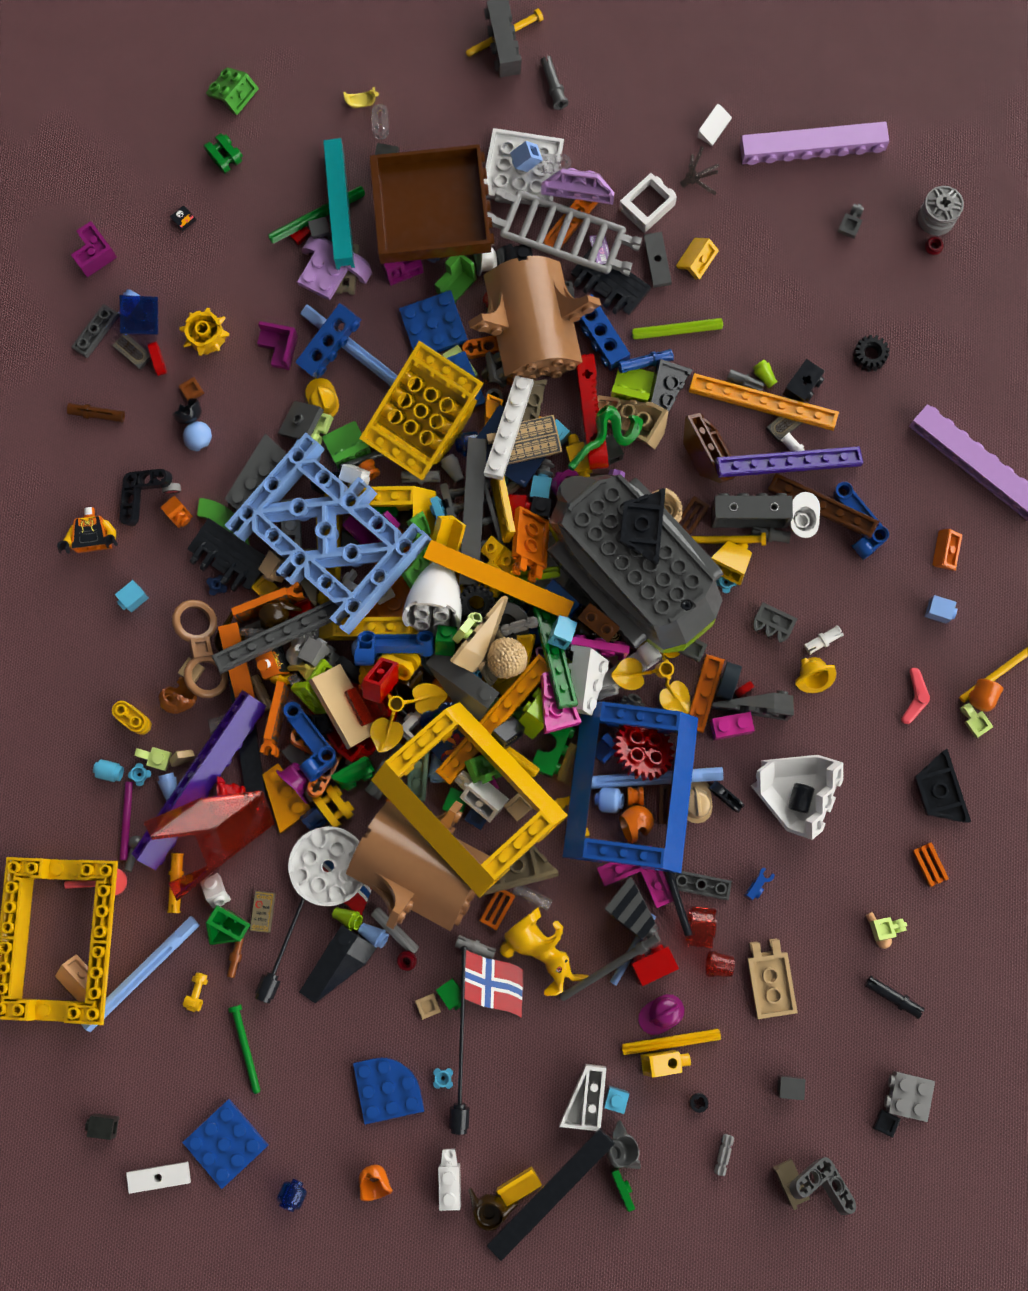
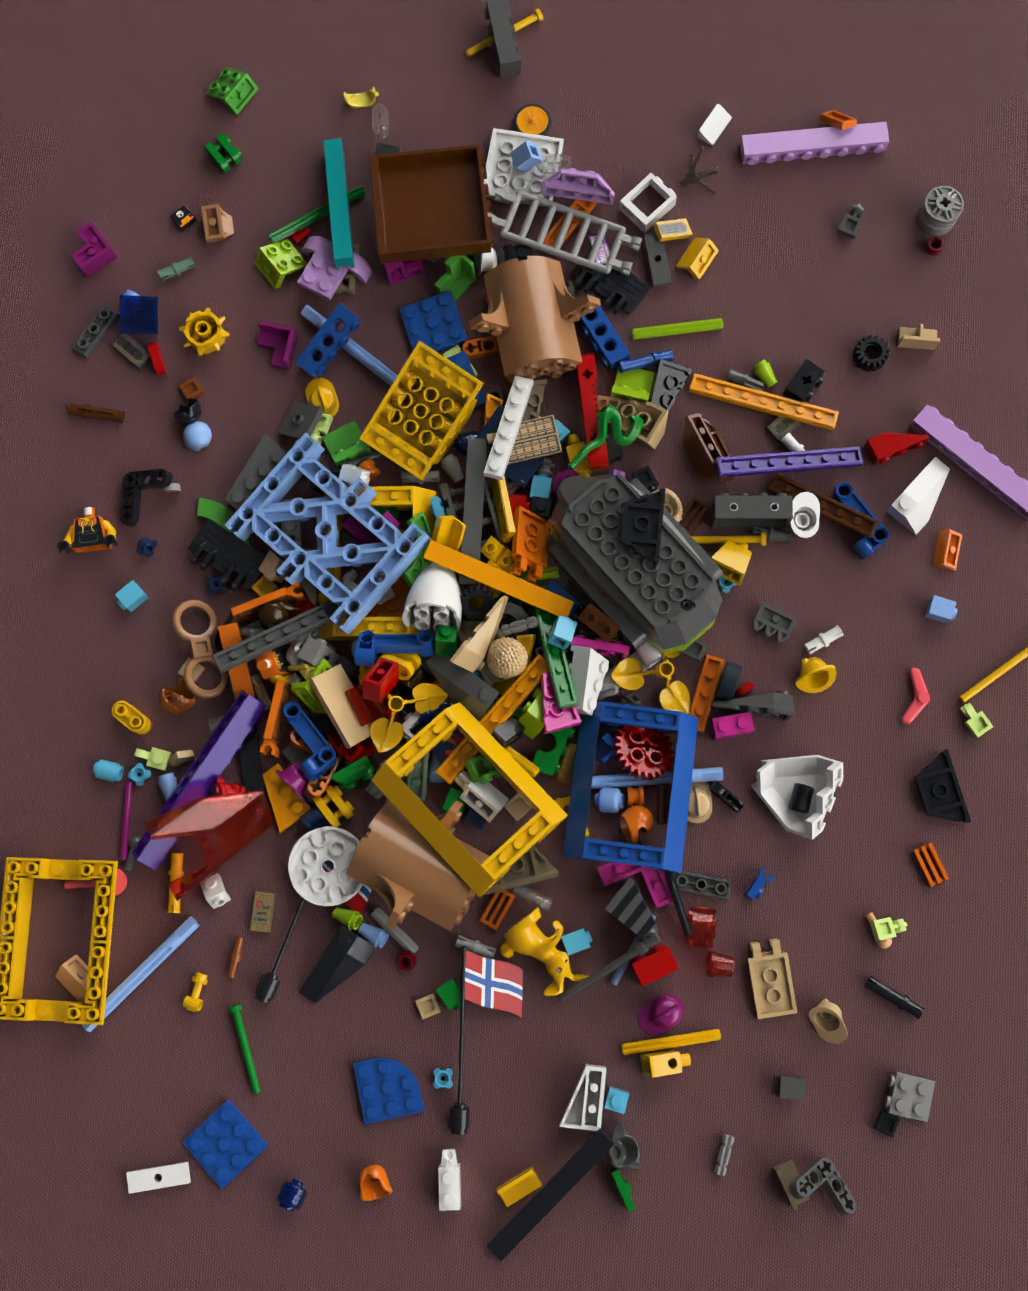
pearl dark grey brick [85,1114,119,1140] -> none
orange slope [160,495,193,528] -> none
green slope [206,905,251,945] -> none
dark grey panel [308,217,332,242] -> none
yellowish green plate [452,612,483,643] -> none
dark brown piece [468,1188,518,1231] -> none
dark grey hips [481,351,508,388] -> none
dark grey pin [541,56,569,110] -> none
black bush [689,1093,709,1113] -> none
orange hair [968,679,1004,712] -> none
none -> dark blue plate [136,537,157,557]
none -> sand green pin [157,256,195,282]
none -> medium nougat slope [201,204,234,243]
none -> lime bracket [254,239,308,289]
none -> light orange wheel [514,104,552,136]
none -> medium azure brick [561,928,593,956]
none -> black bracket [632,465,659,493]
none -> tile [653,218,692,241]
none -> tan piece [809,998,848,1044]
none -> orange tile [819,110,857,130]
none -> red slope [864,432,929,465]
none -> white wedge [886,457,950,536]
none -> tan panel [898,324,940,350]

